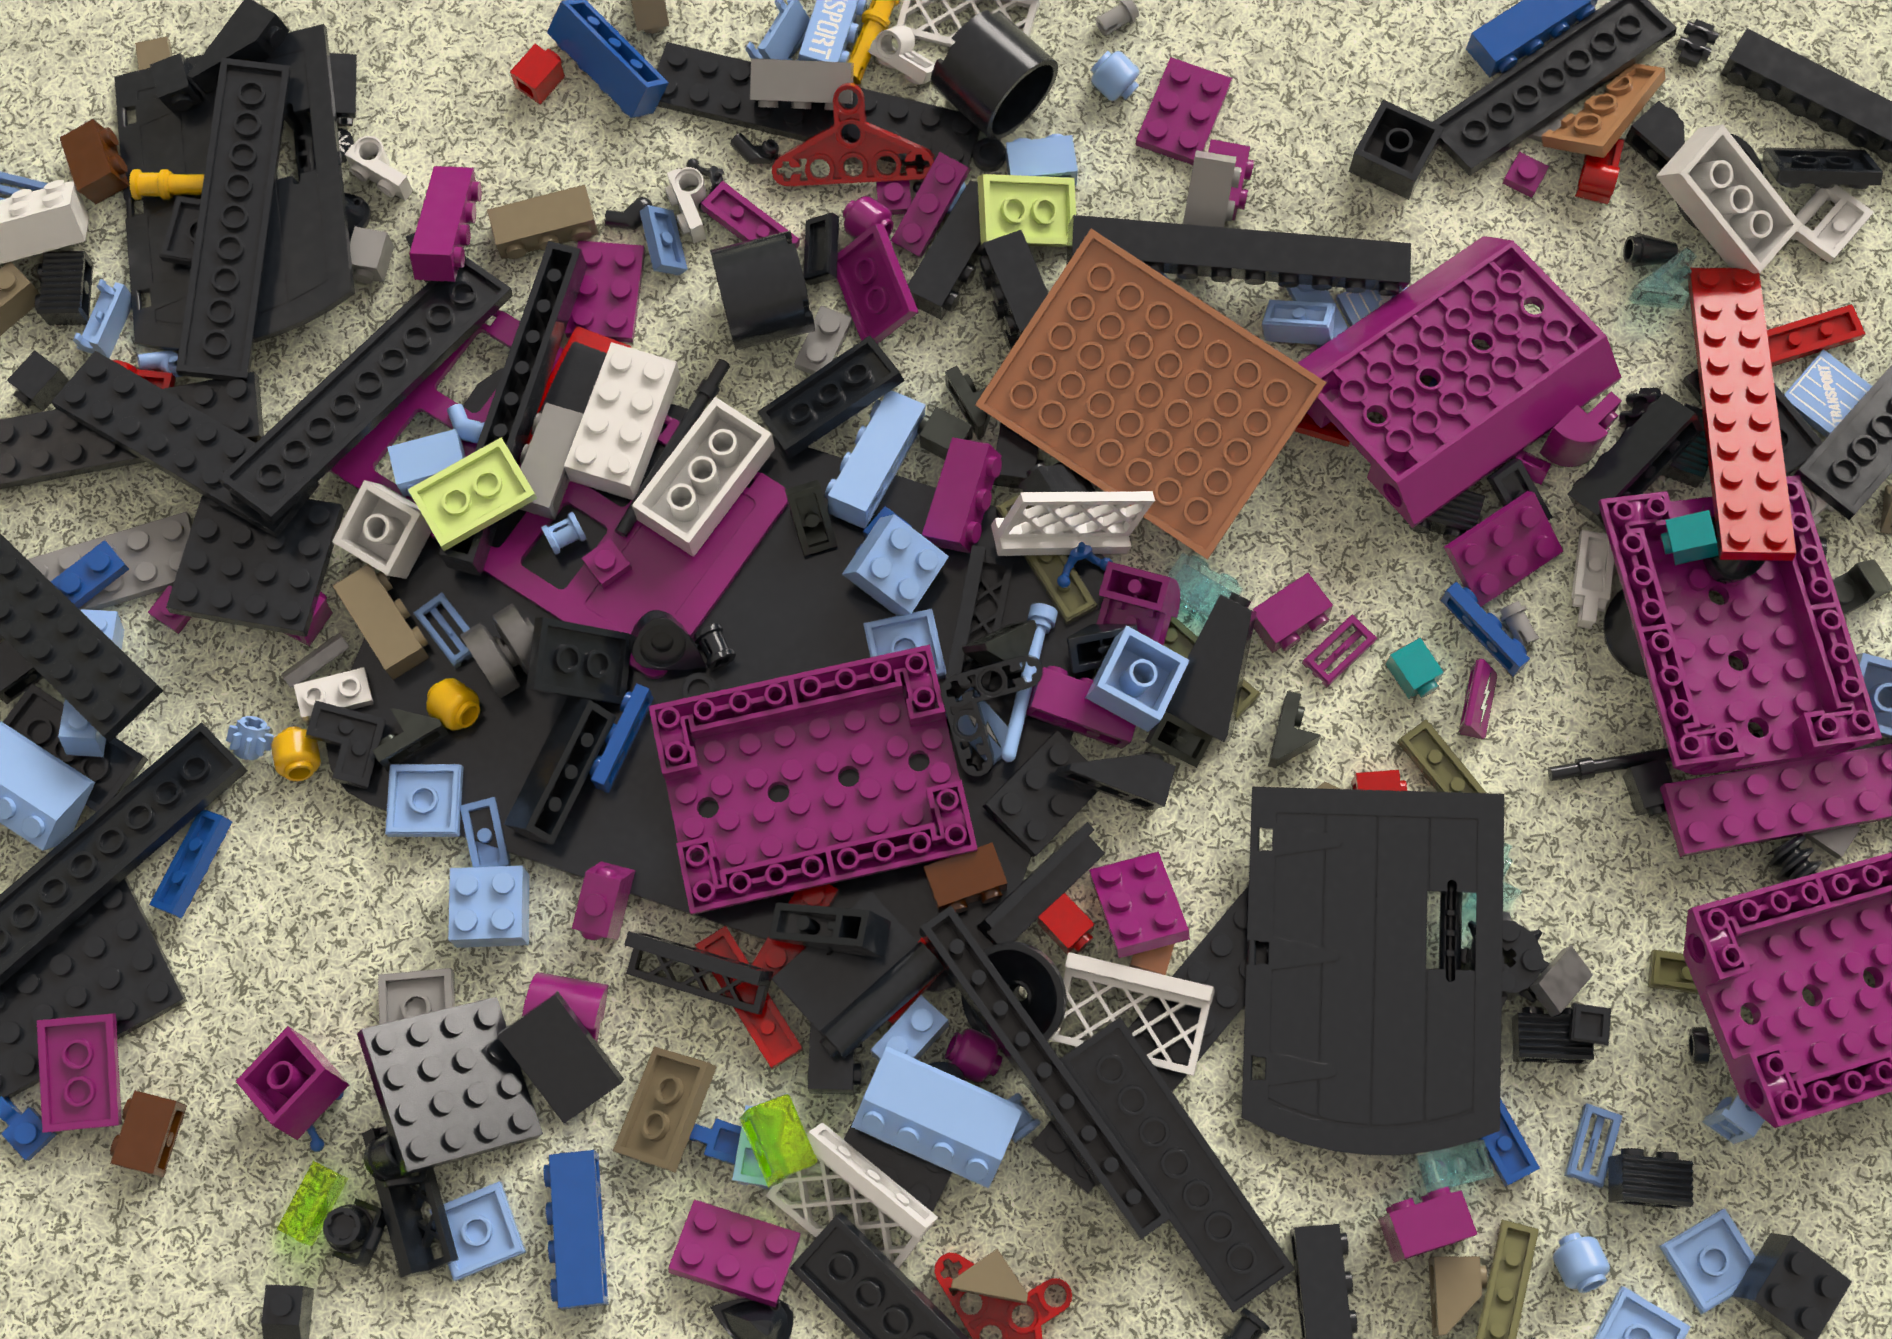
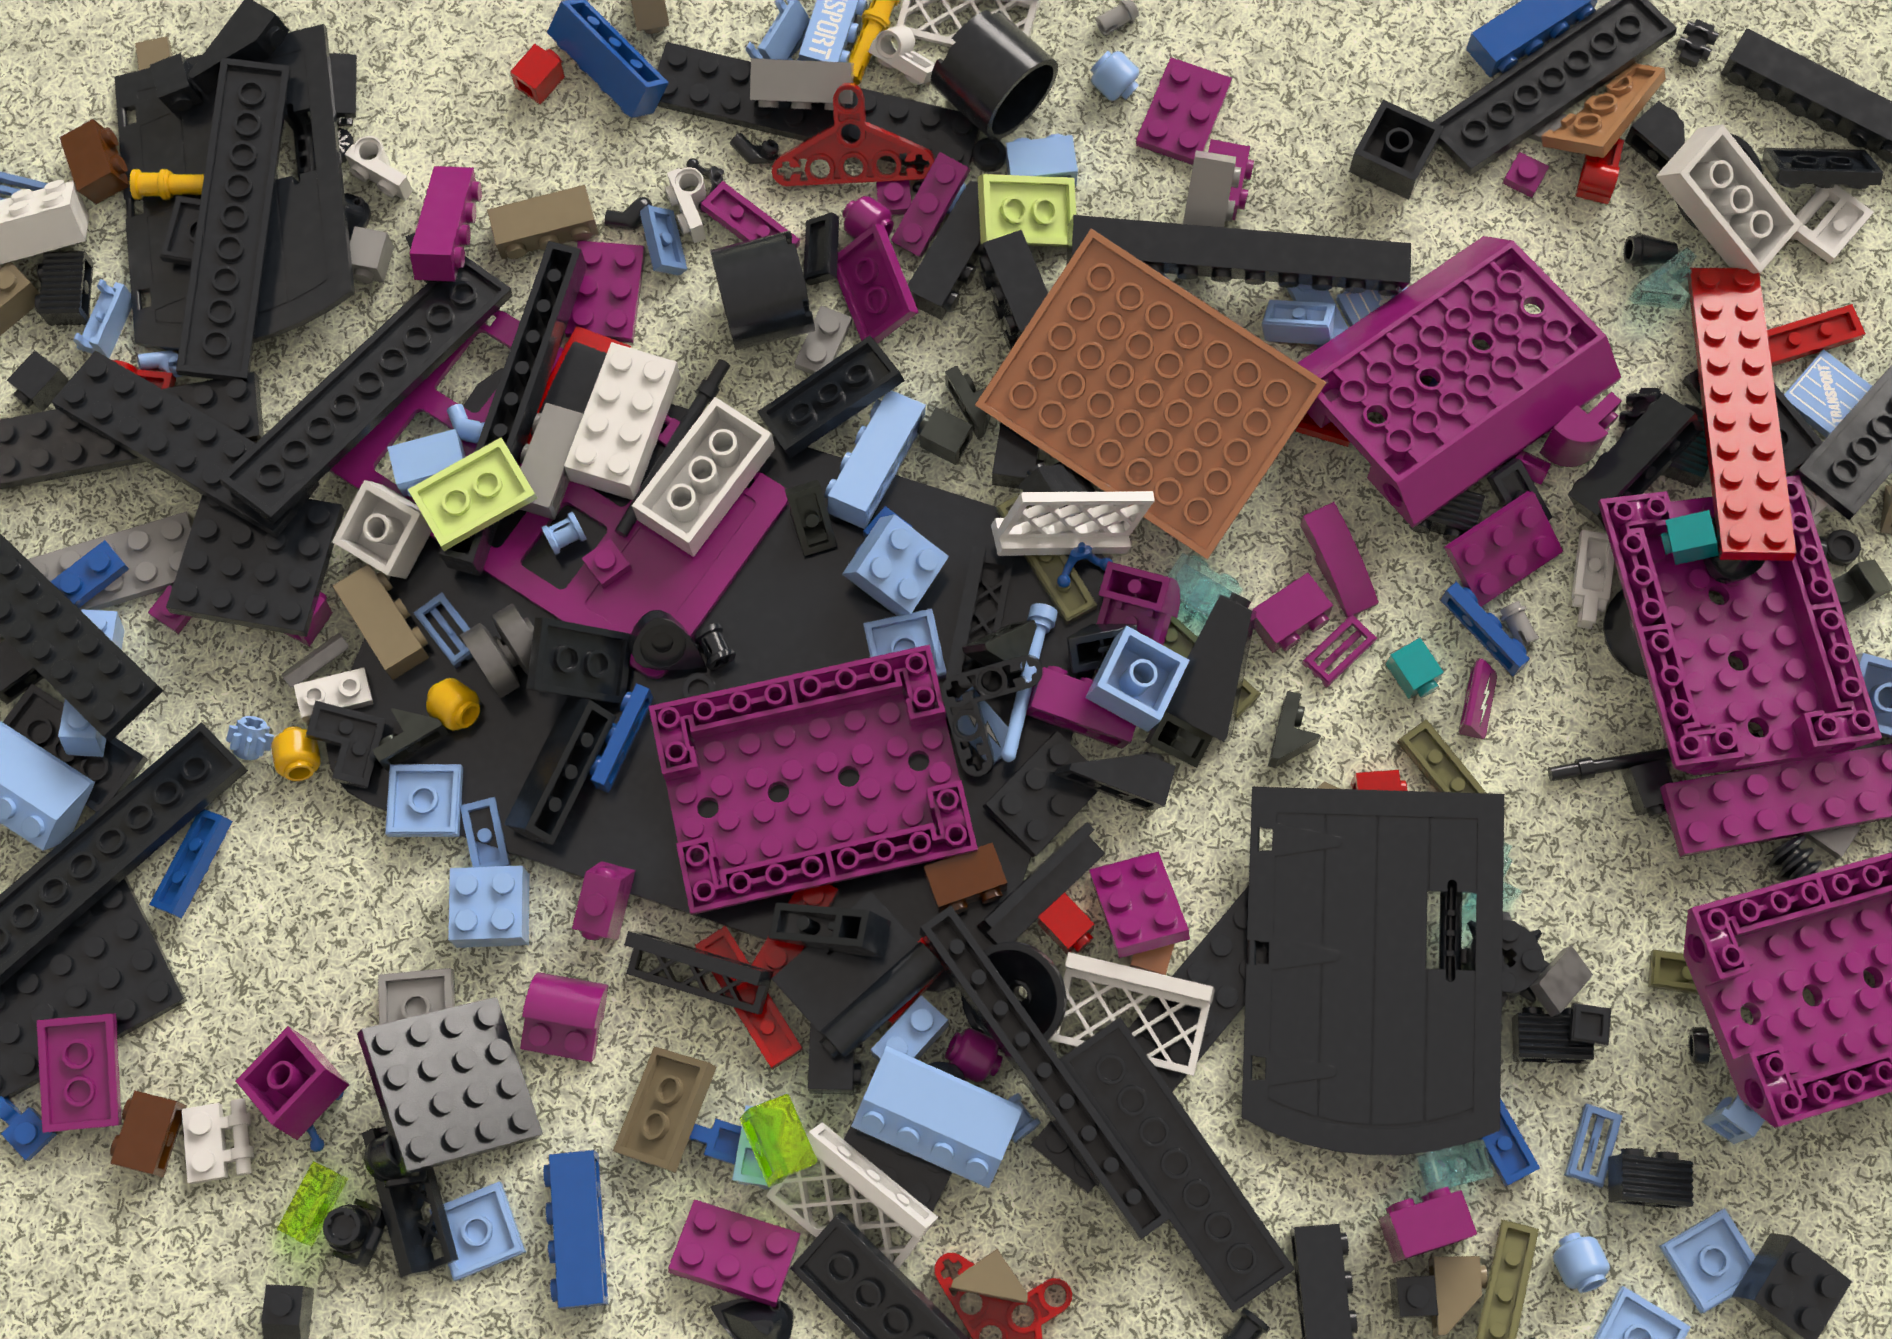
black tile [497,991,624,1123] -> none
magenta brick [922,437,1002,553] -> none
none -> white plate [182,1099,254,1184]
none -> magenta slope [1300,502,1379,618]
none -> black brick [1390,1276,1438,1319]
none -> black tile [1826,529,1861,566]

